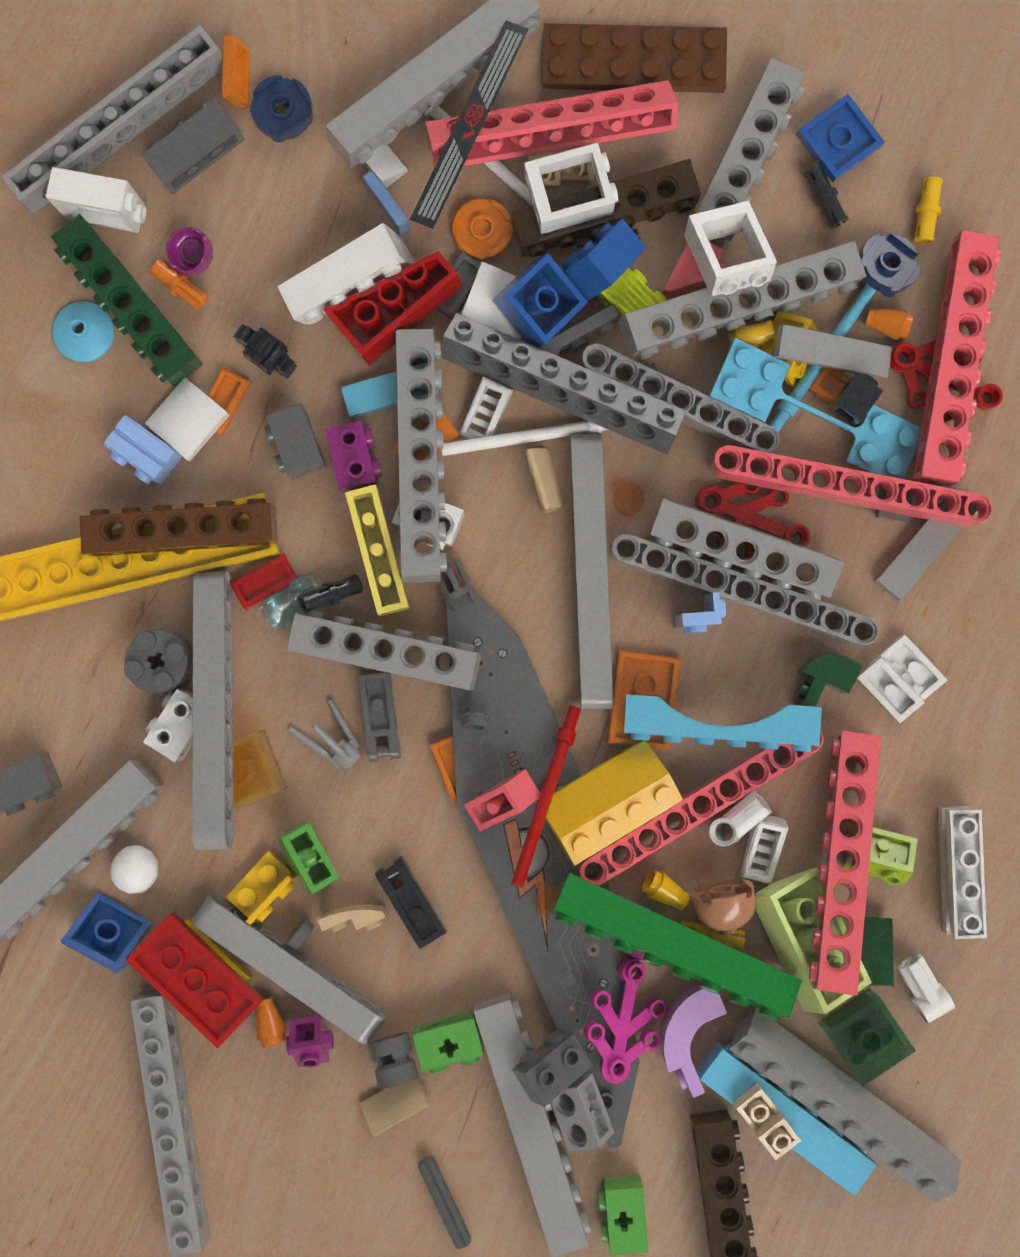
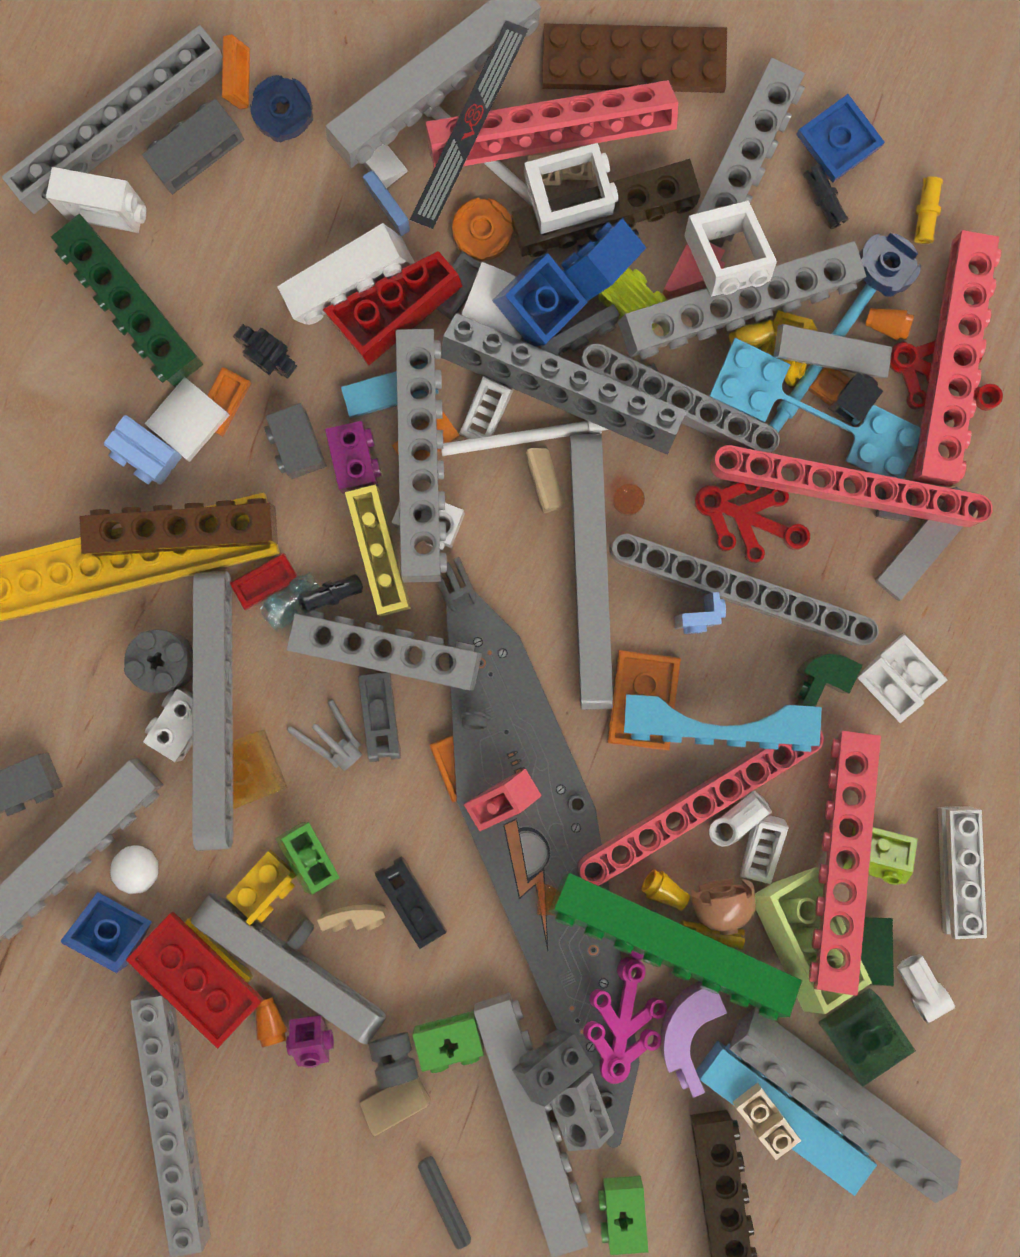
medium azure dish [52,301,114,363] -> none
orange axle [149,259,208,310] -> none
magenta hair [166,227,213,275] -> none
red bar [511,706,581,888] -> none
yellow slope [546,740,683,865] -> none
light grey brick [650,497,845,600] -> none

